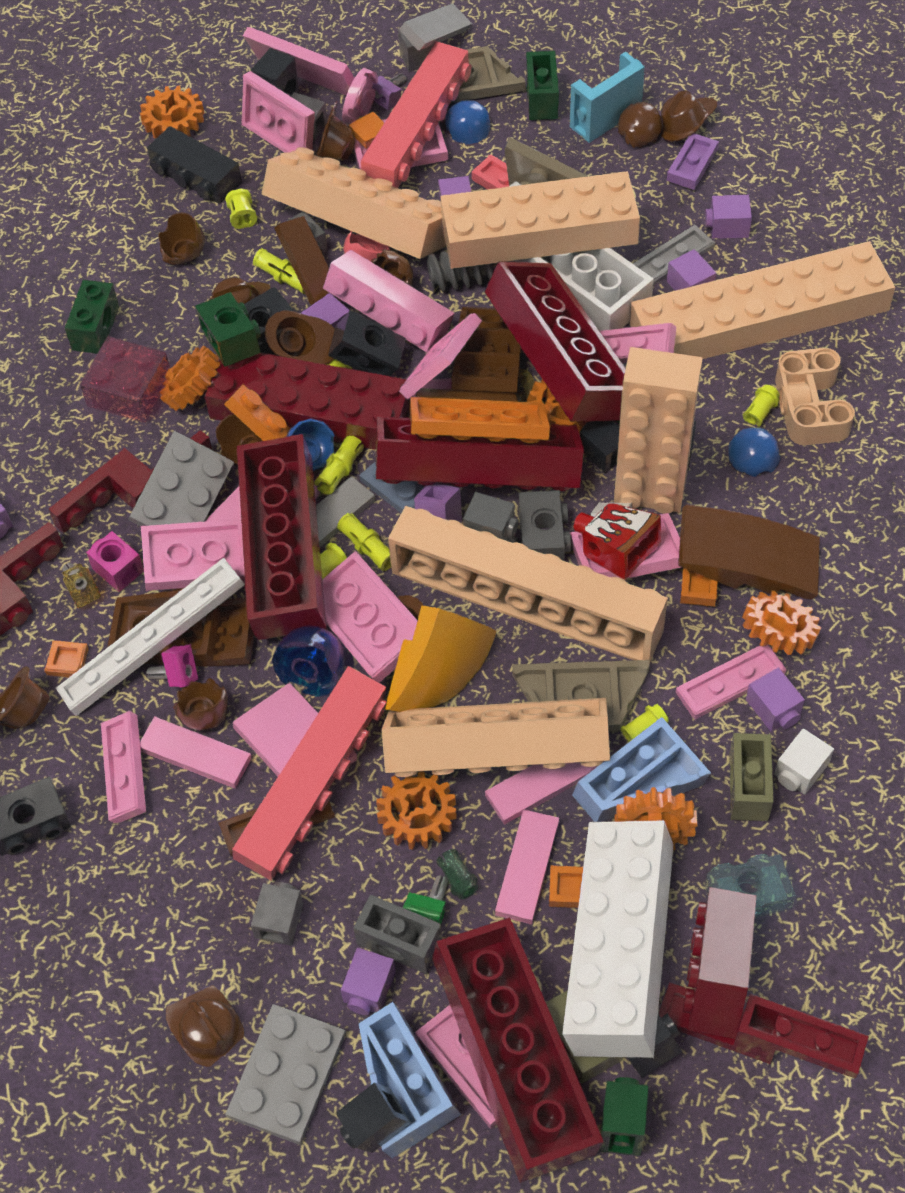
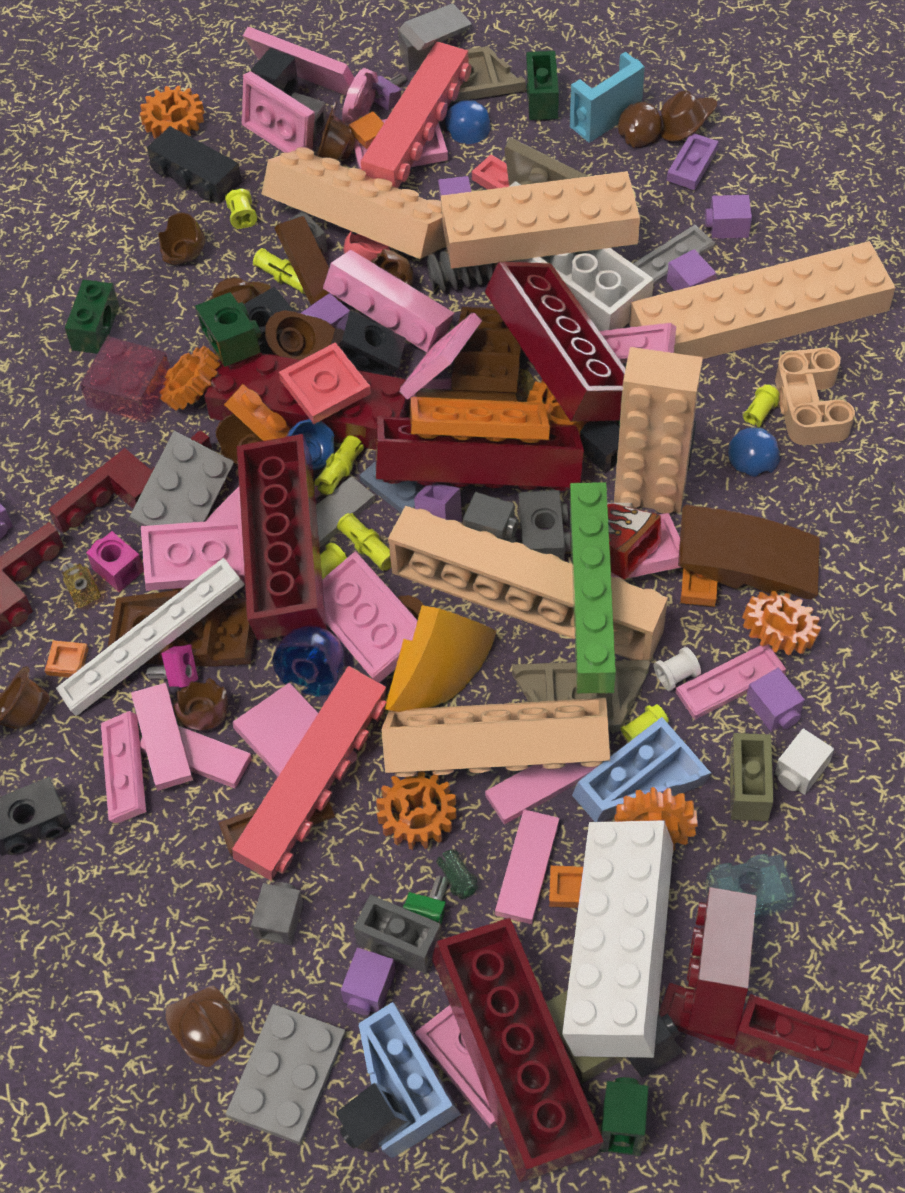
none -> bright pink tile [131,683,193,791]
none -> coral plate [279,342,371,424]
none -> bright green brick [570,482,616,694]
none -> white bush [653,647,701,691]

